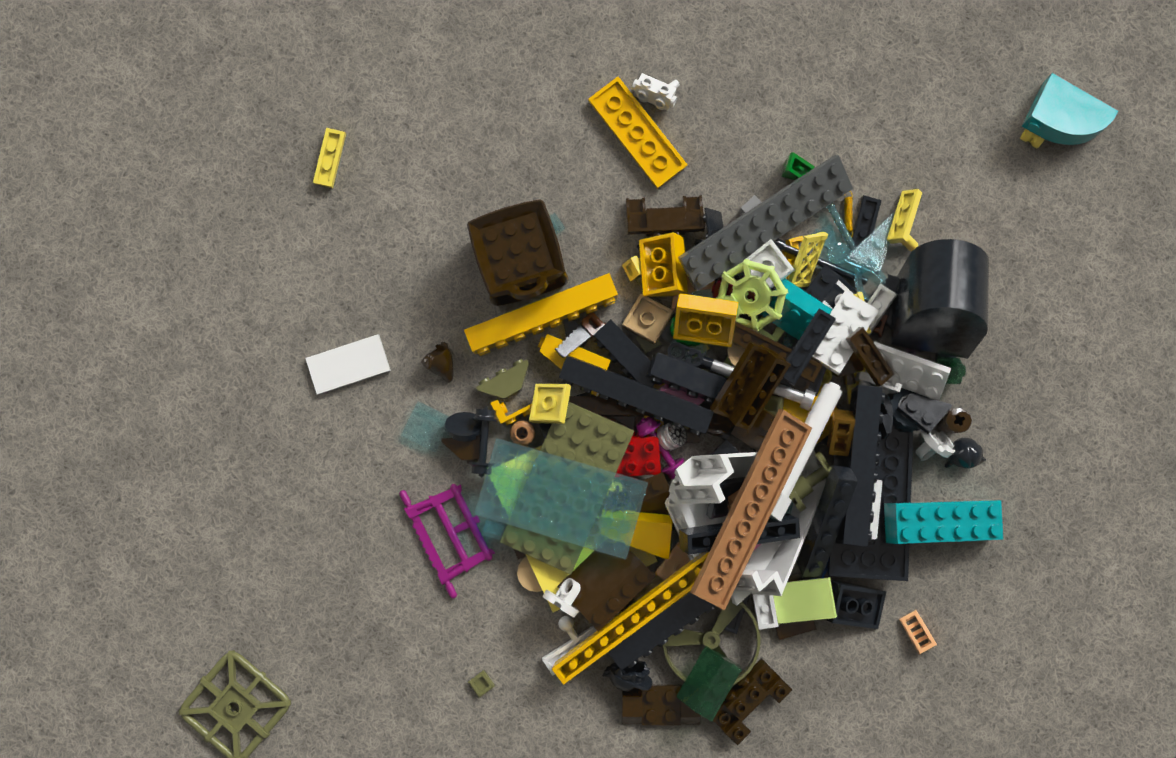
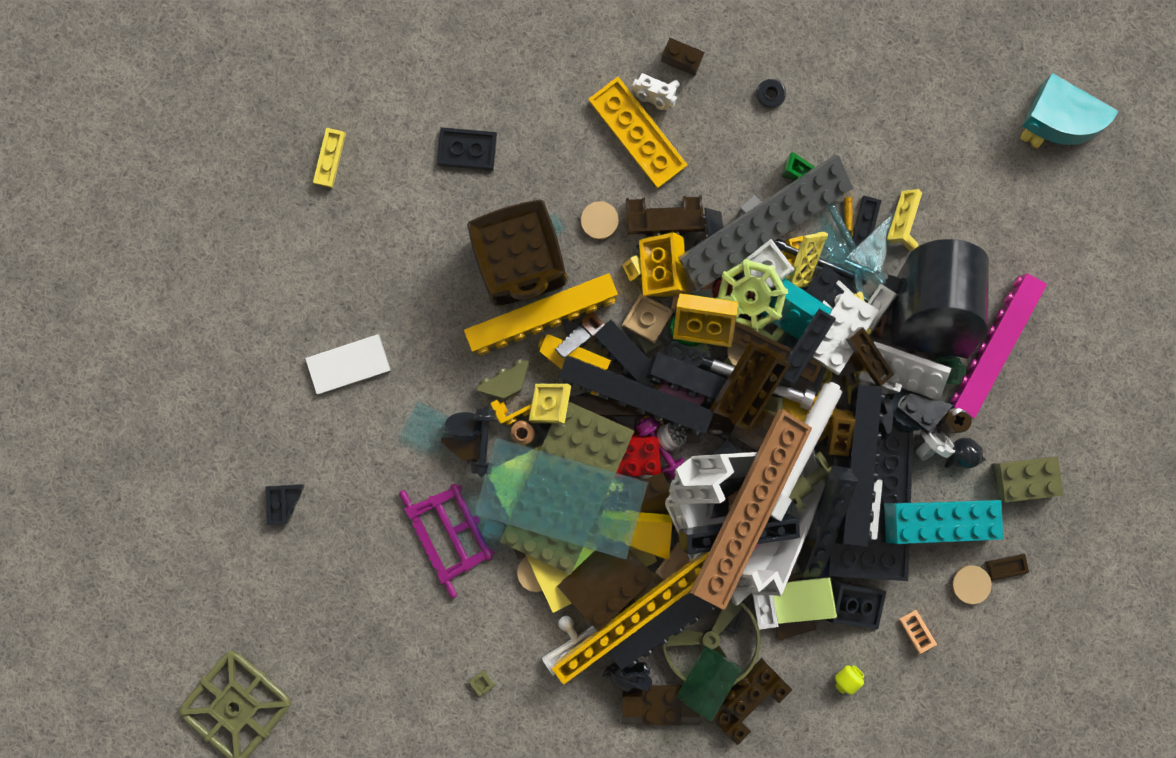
dark brown hat [421,342,454,383] -> none
white tile [542,578,580,618] -> none
none -> black wing [265,484,304,525]
none -> black tile [437,127,497,171]
none -> tan tile [581,201,619,240]
none -> dark brown brick [661,38,705,76]
none -> black piece [756,79,786,108]
none -> neon yellow head [835,665,864,695]
none -> dark pink brick [949,273,1047,419]
none -> tan tile [951,565,992,604]
none -> dark brown tile [986,553,1029,580]
none -> olive brick [993,456,1064,502]

